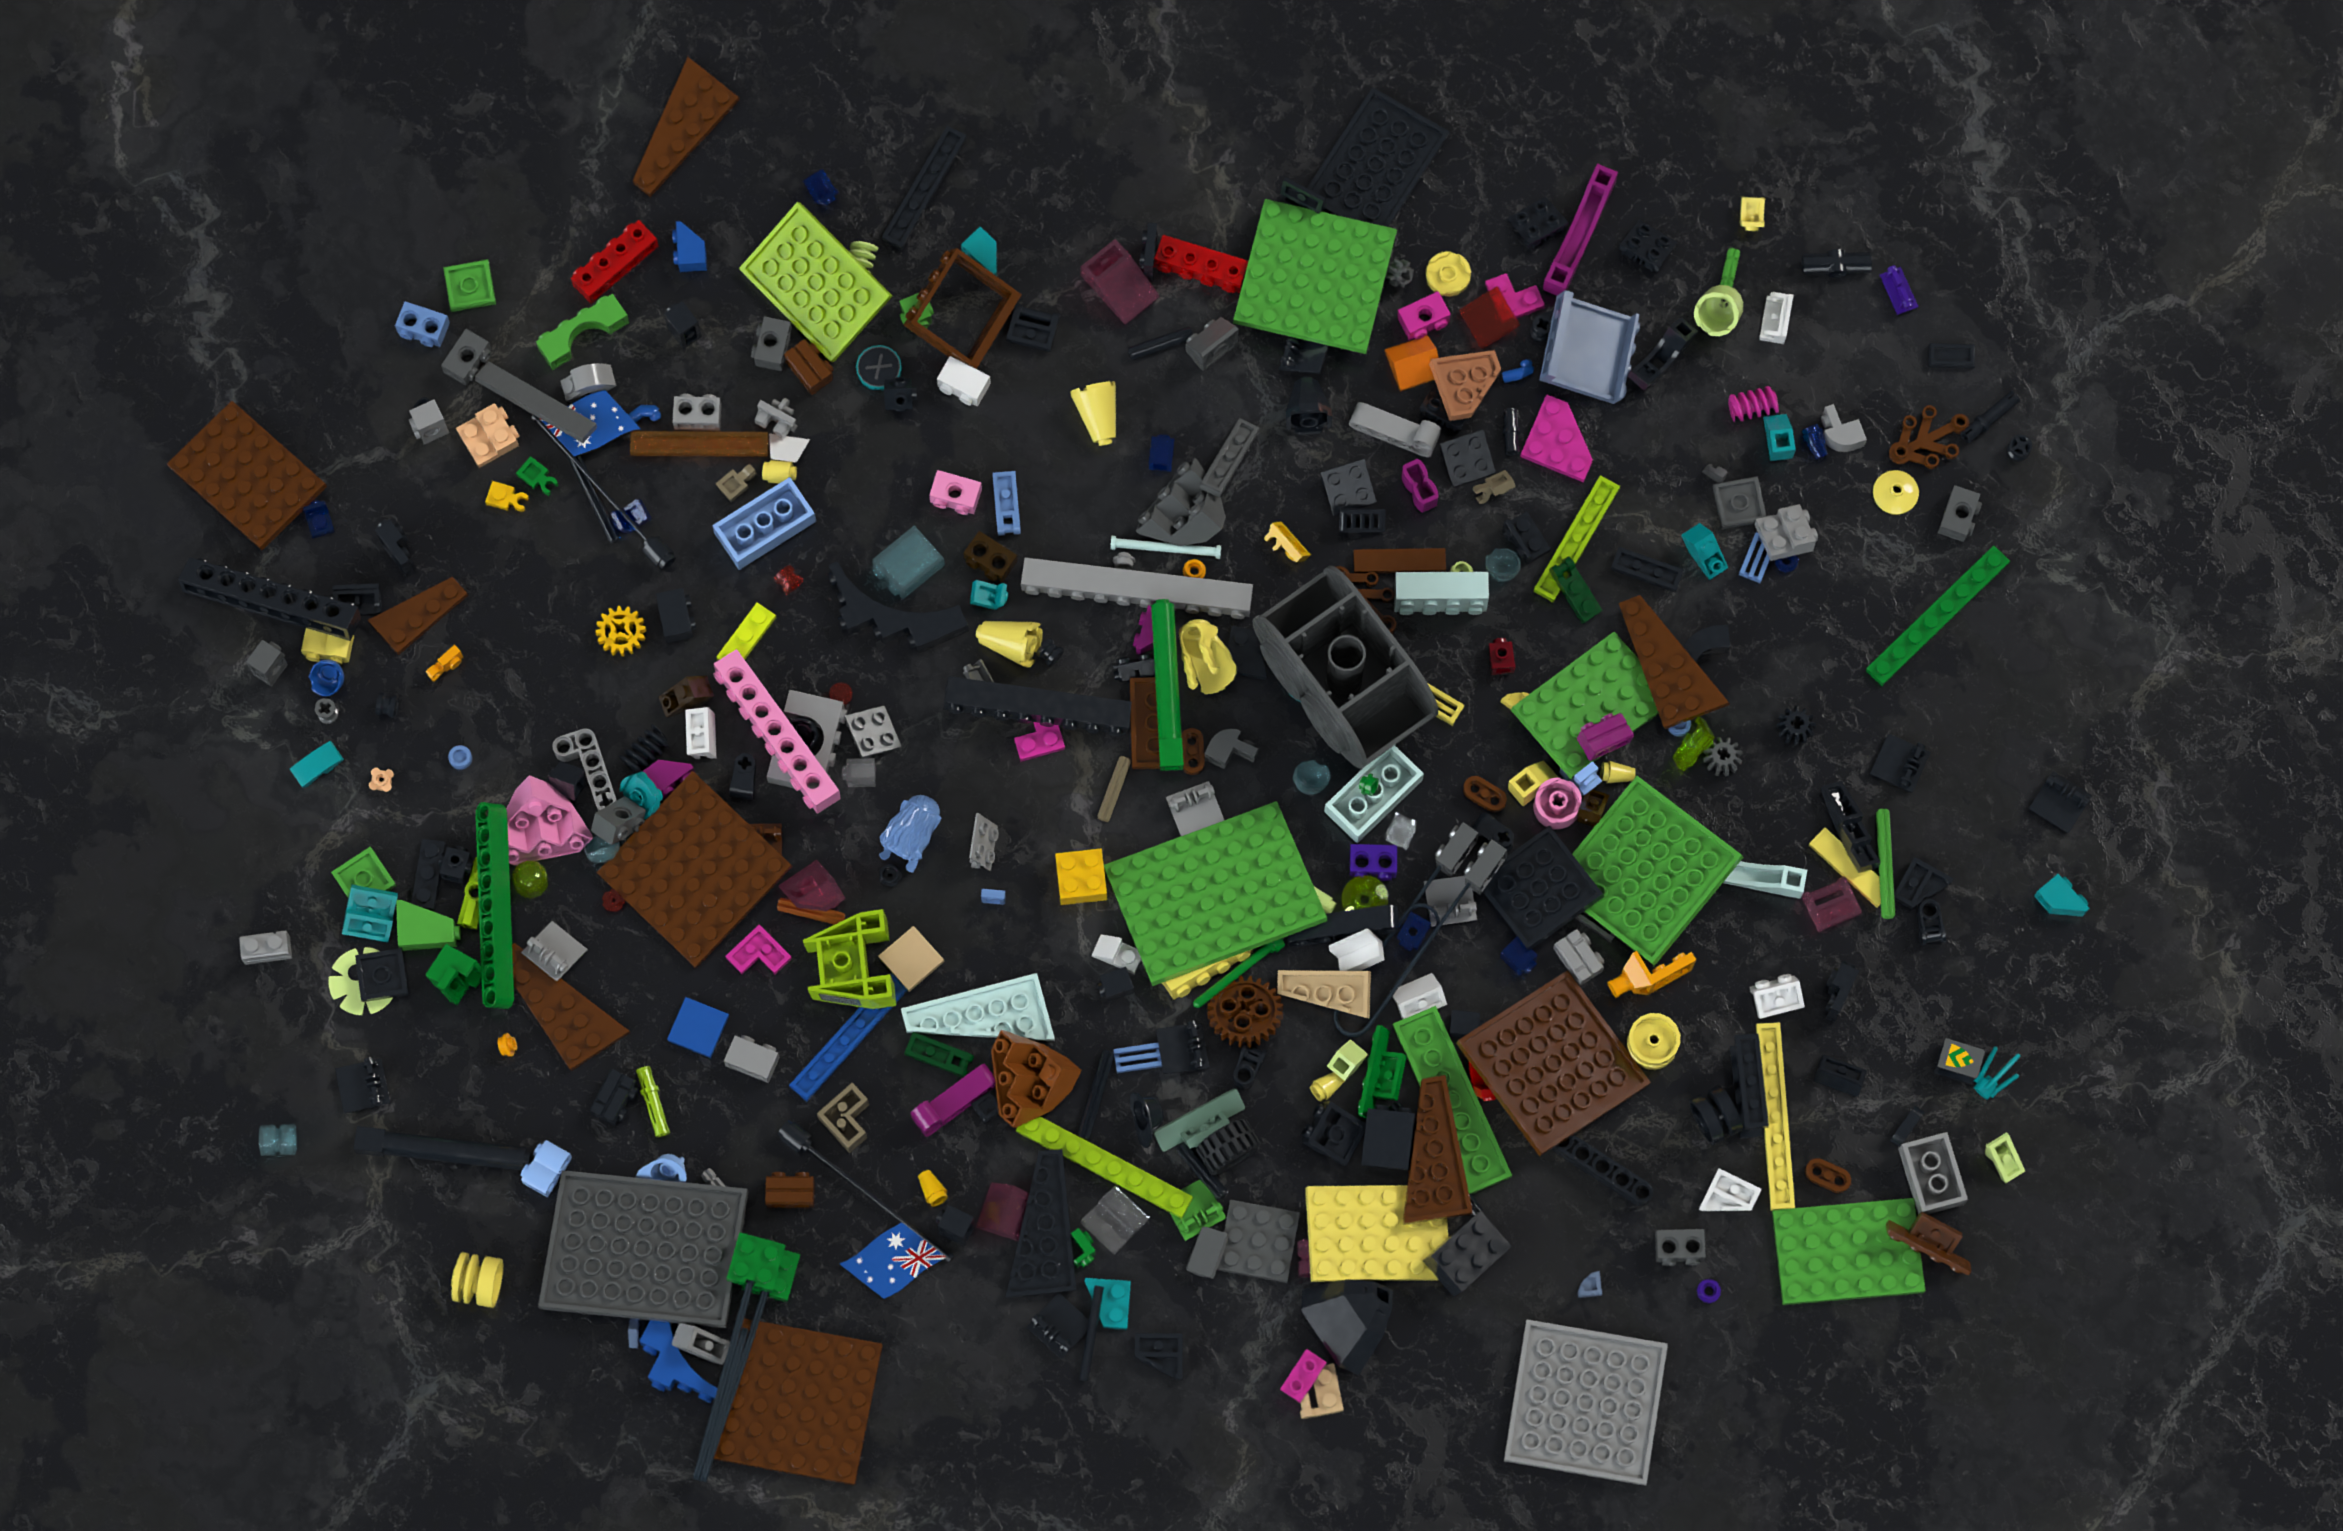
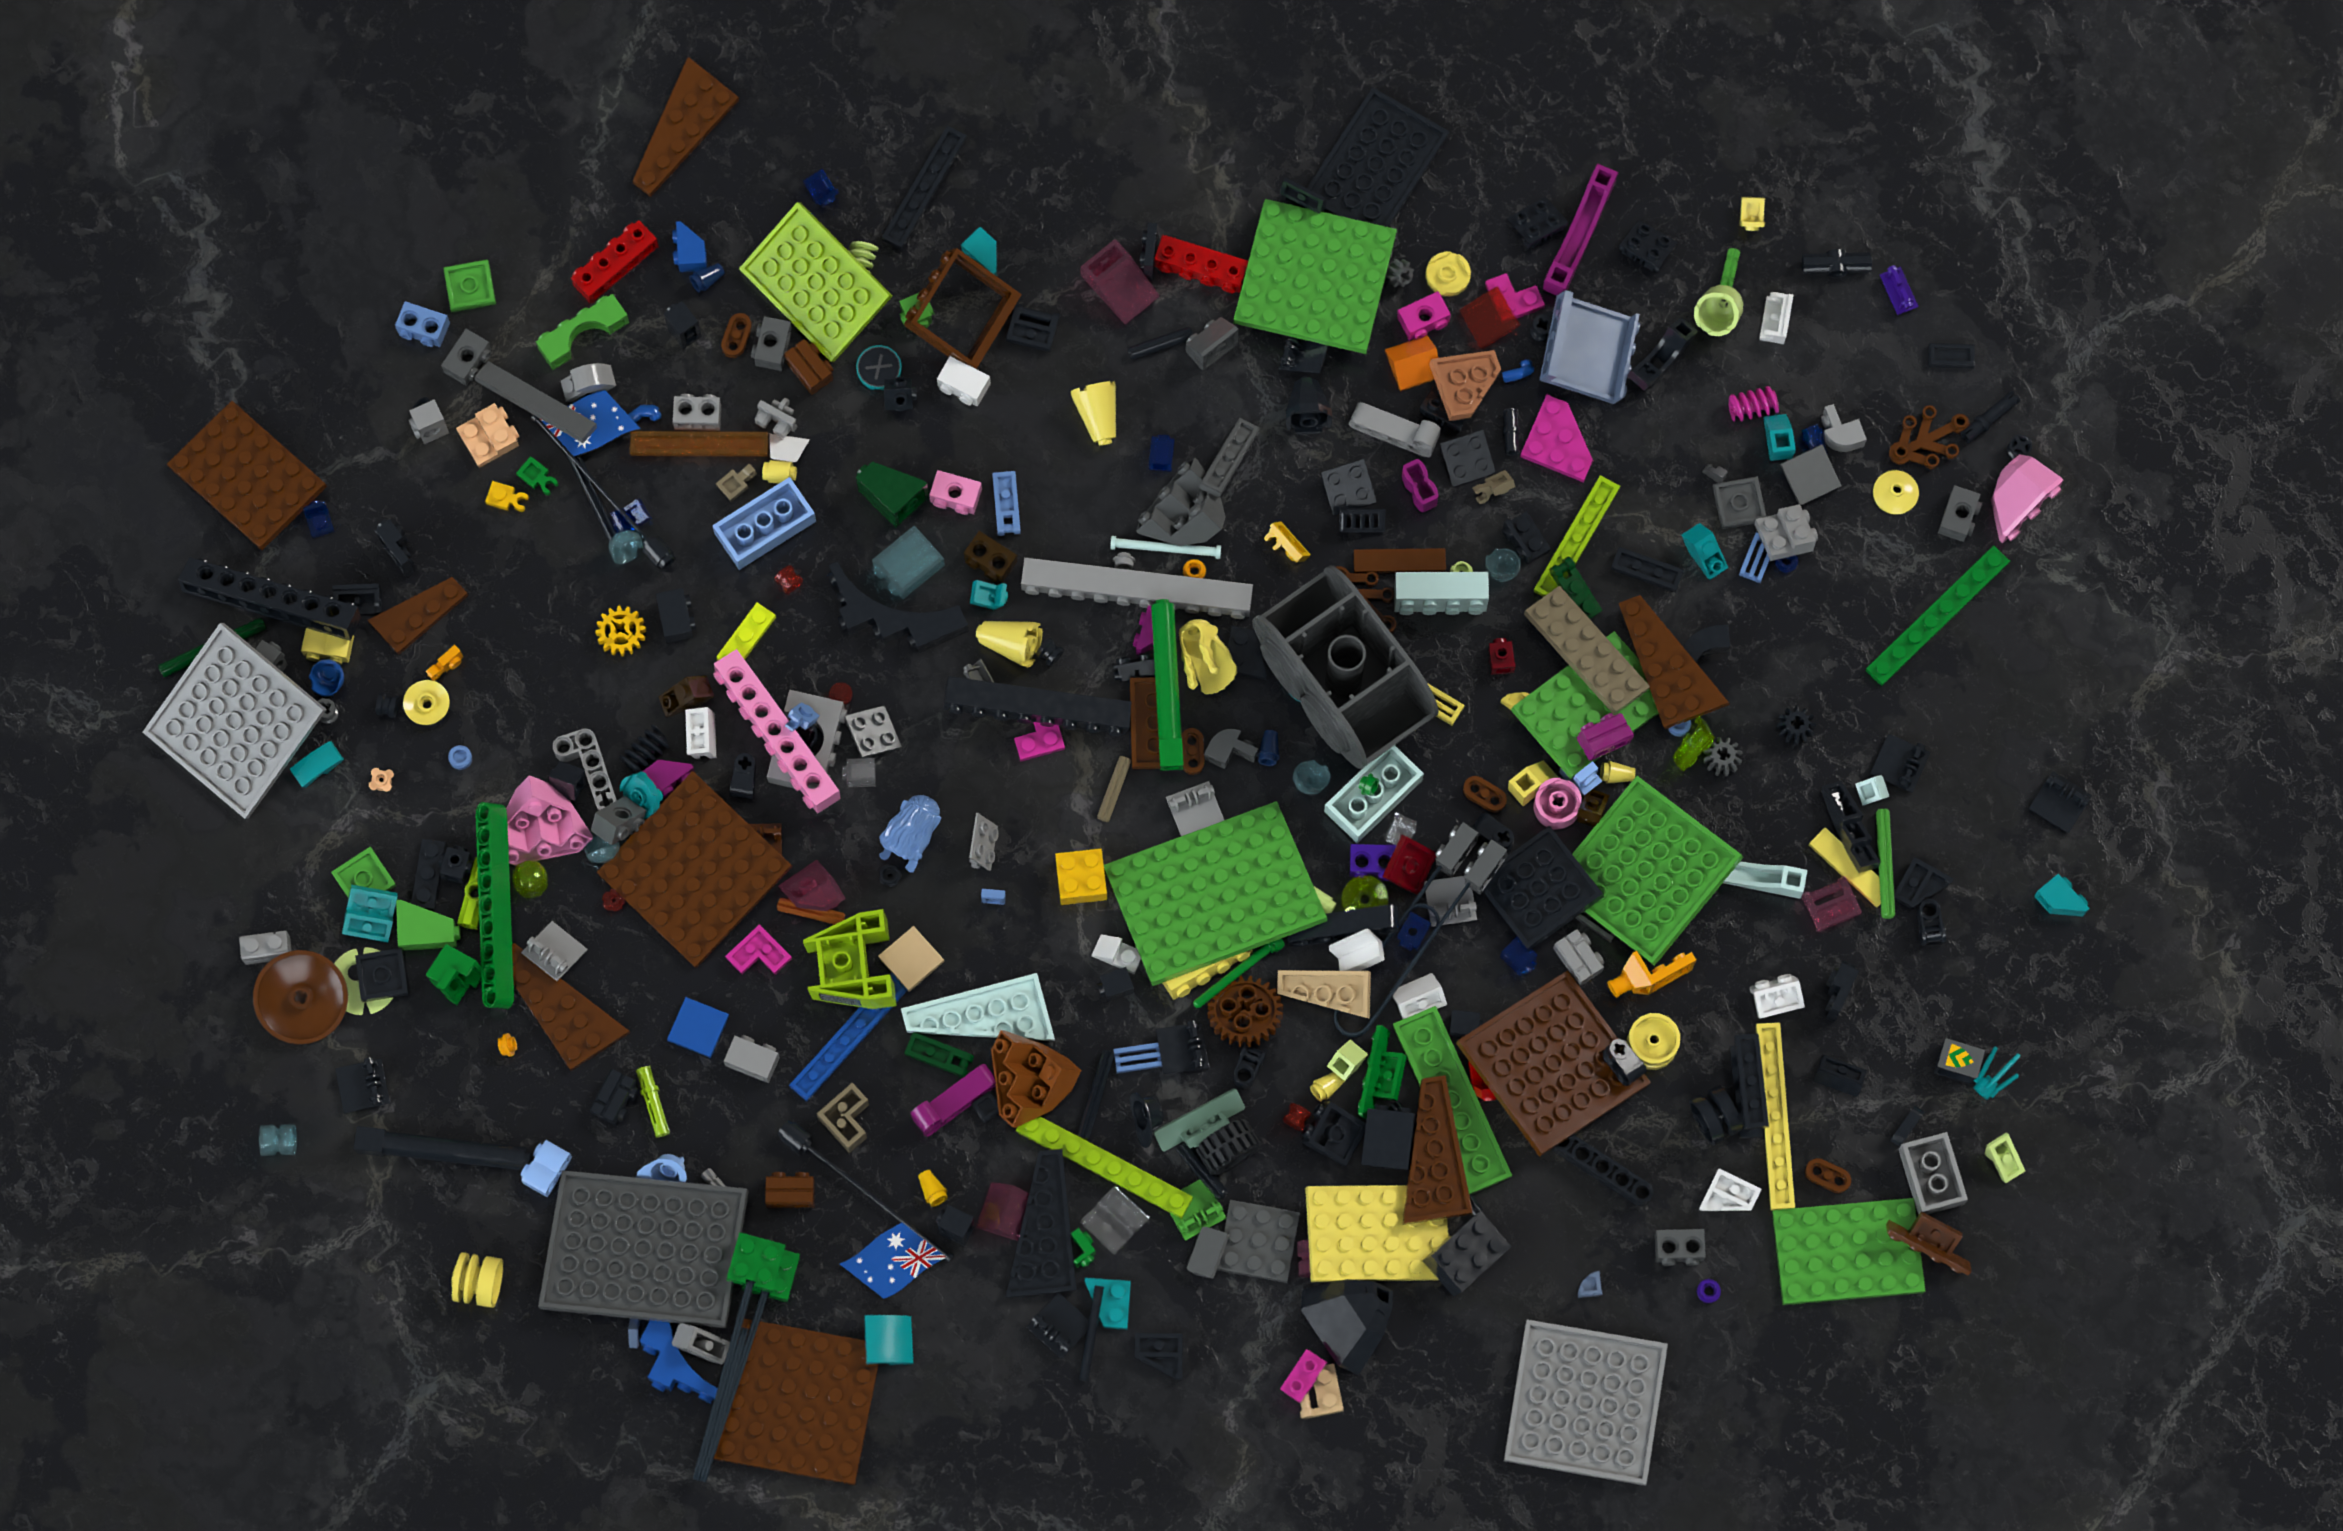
none -> light grey plate [143,623,327,819]
none -> dark green axle [158,618,266,677]
none -> reddish brown dish [253,950,348,1044]
none -> light yellow dish [403,680,450,725]
none -> clear light blue hair [609,530,643,564]
none -> dark blue cone [690,263,725,292]
none -> reddish brown plate [721,313,752,358]
none -> medium blue plate [785,702,820,732]
none -> dark green slope [856,461,929,528]
none -> teal slope [864,1315,913,1365]
none -> dark blue cone [1257,730,1280,766]
none -> clear red wheel [1282,1103,1311,1131]
none -> dark red tile [1382,835,1436,895]
none -> dark tan plate [1524,586,1650,715]
none -> black piece [1602,1039,1647,1086]
none -> dark grey tile [1780,445,1841,505]
none -> light aqua slope [1855,775,1889,806]
none -> bright pink brick [1991,454,2064,544]

